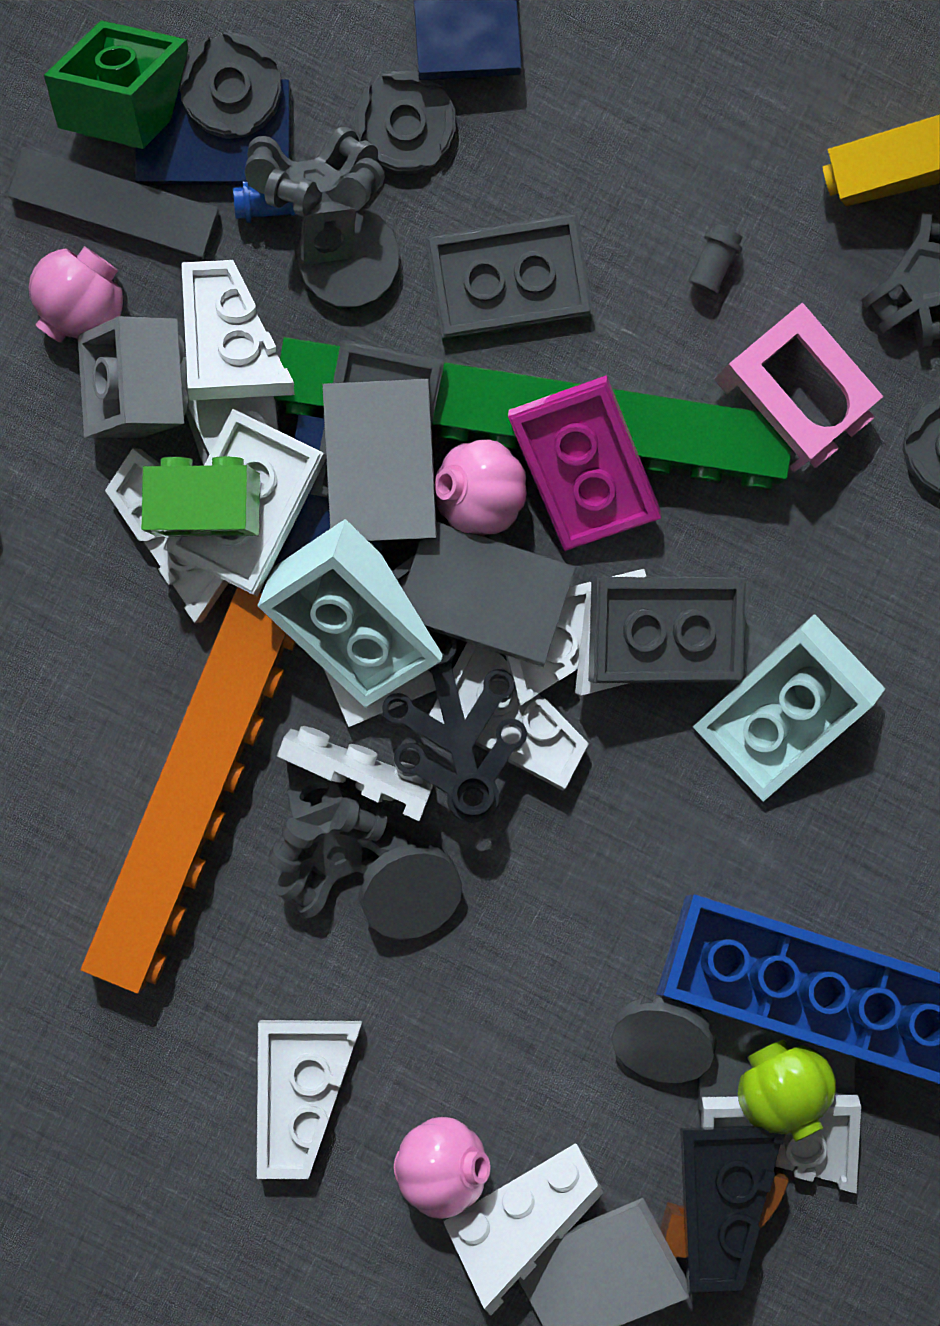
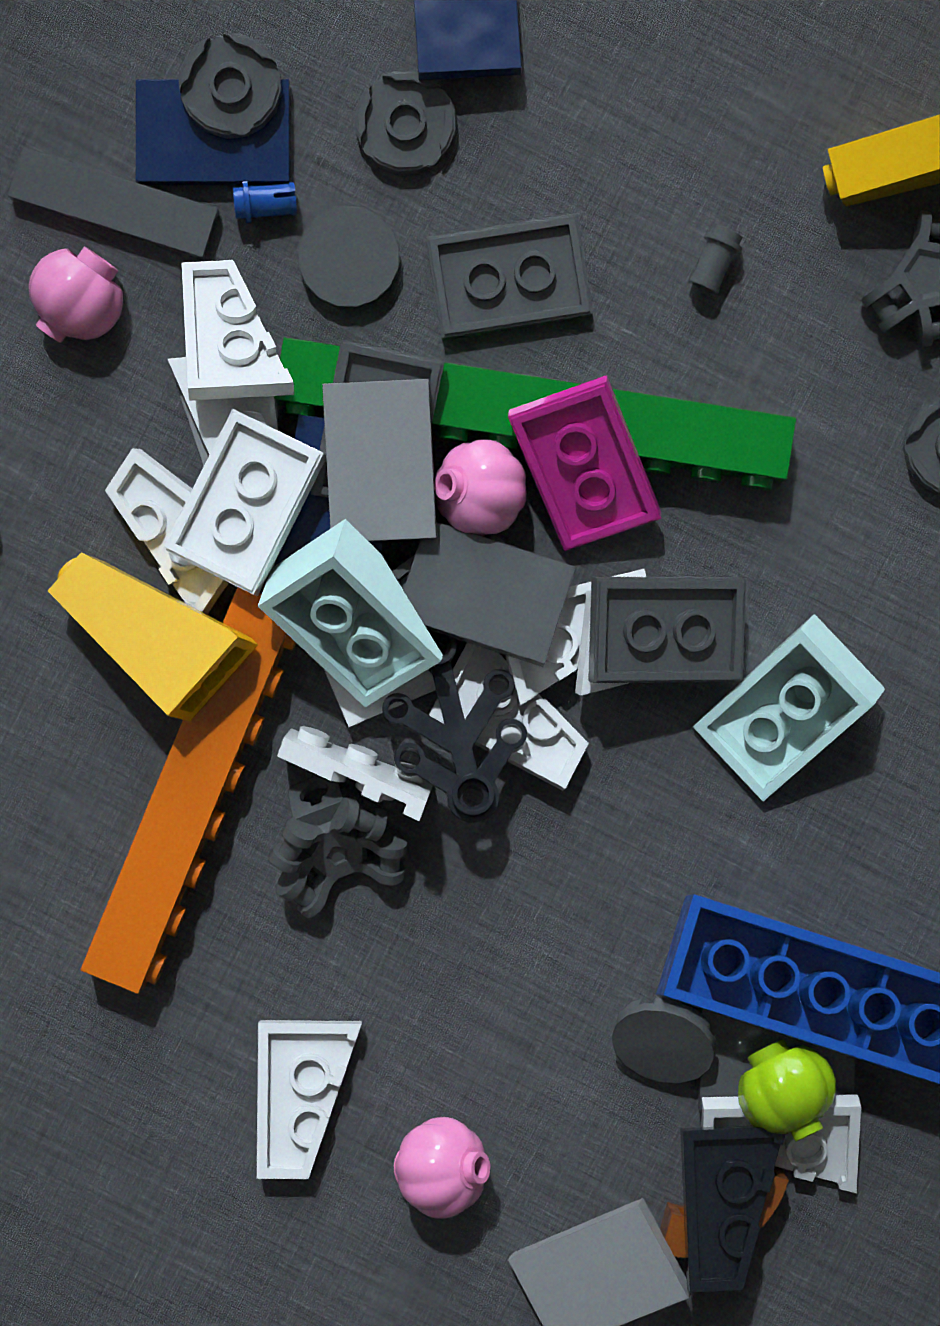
green slope [44,20,188,149] -> none
light grey brick [78,316,188,438] -> none
bright green brick [141,456,260,537] -> none
dark grey piece [245,126,385,264] -> none
dark grey tile [358,844,462,940] -> none
white wing [443,1144,604,1316] -> none
bright pink panel [714,302,884,472] -> none
none -> yellow slope [48,552,258,722]

